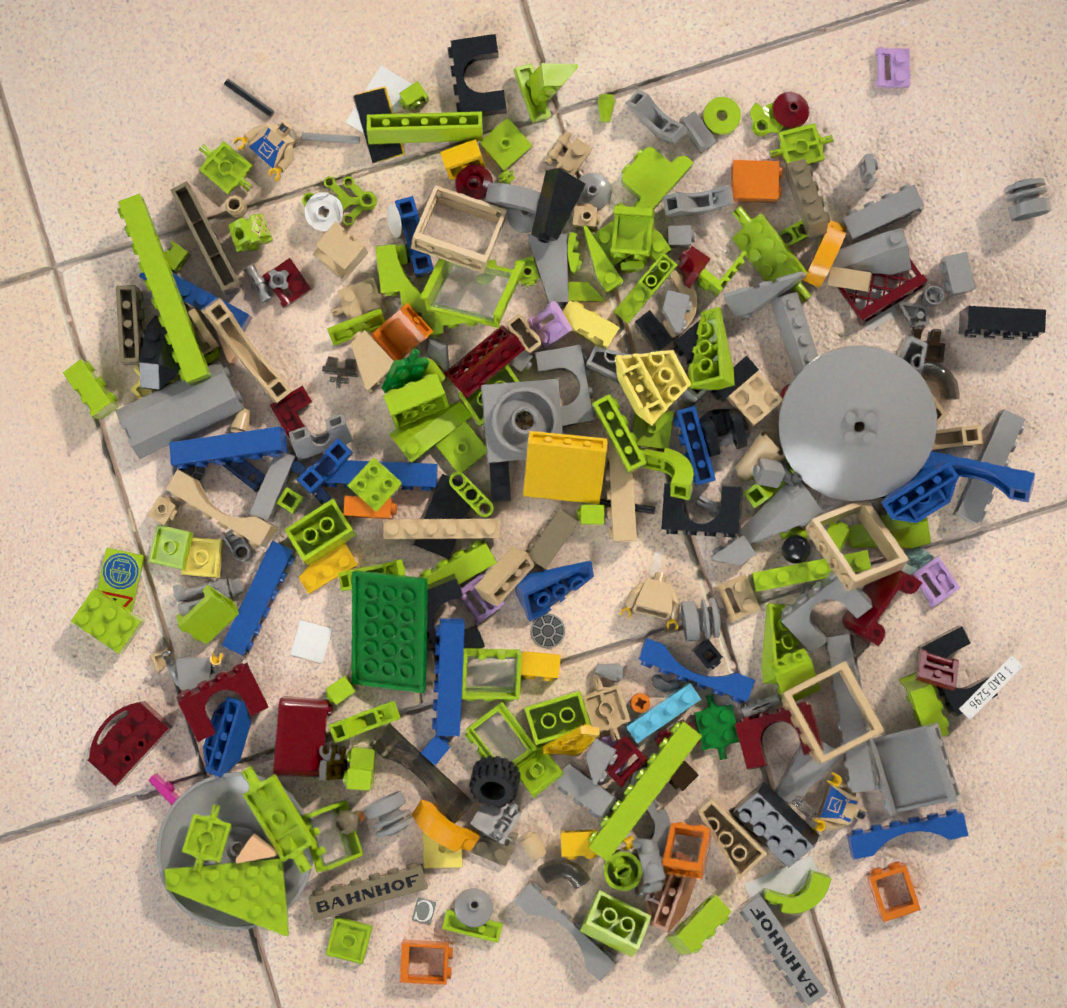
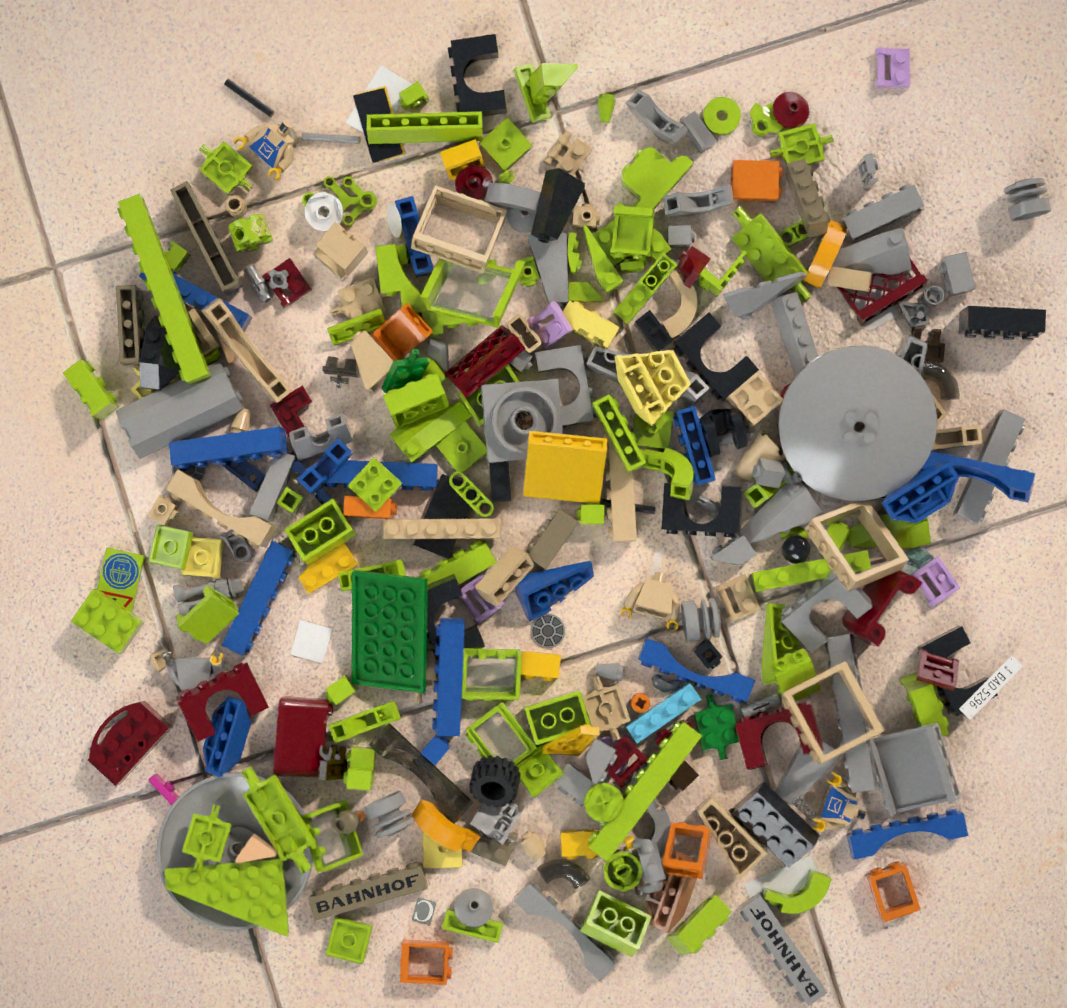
light grey dish [577,173,611,210] -> none
light grey slope [661,290,692,336] -> none
lime wedge [688,307,735,390] -> none
none -> lime tile [584,783,624,823]

